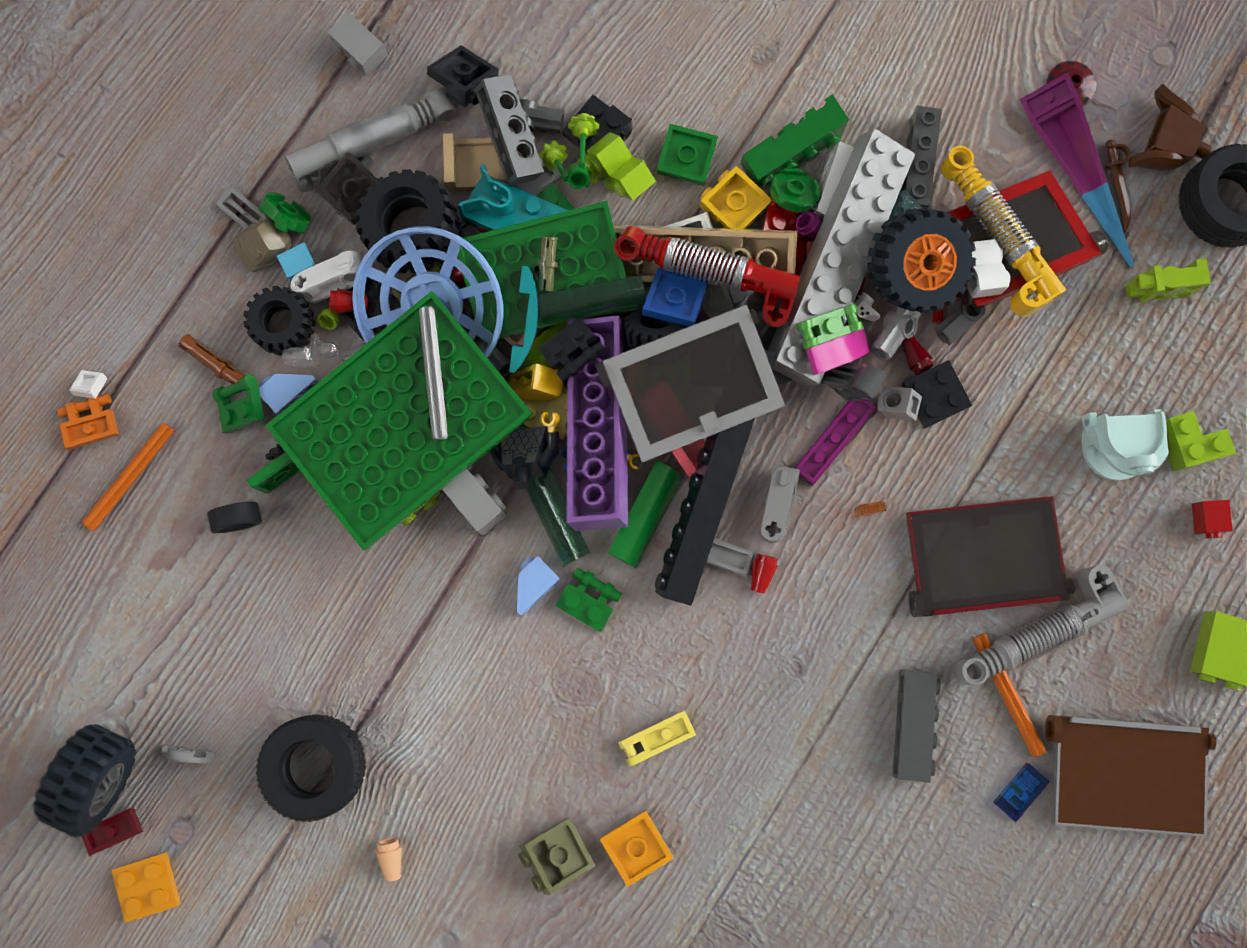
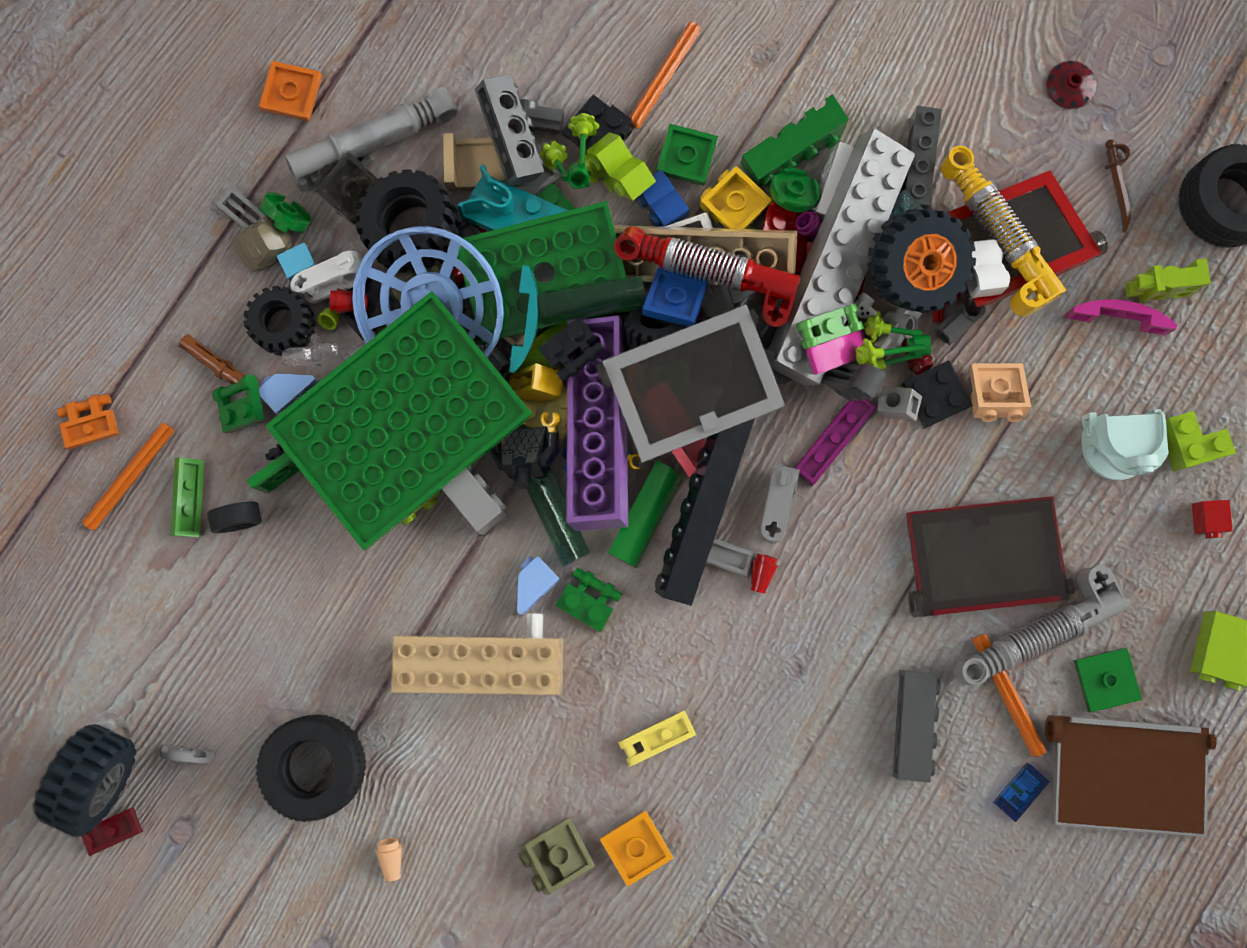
white tile [69,370,107,399] -> none
light orange plate [111,852,181,923] -> none
light grey brick [327,12,388,76] -> none
light grey axle [419,307,448,440] -> none
black plate [427,45,499,108] -> none
olive pin [537,236,558,291] -> none
clear orange tile [854,501,886,518] -> none
magenta plate [1020,73,1134,268] -> none
reddish brown torso [1129,84,1212,171] -> none
none -> bright green plate [170,457,204,538]
none -> orange plate [259,61,322,122]
none -> tan piece [391,614,563,695]
none -> orange axle [630,21,700,129]
none -> blue brick [635,170,689,227]
none -> plant [855,311,931,370]
none -> light nougat plate [969,363,1031,422]
none -> dark pink slope [1065,299,1177,335]
none -> green plate [1073,648,1142,712]

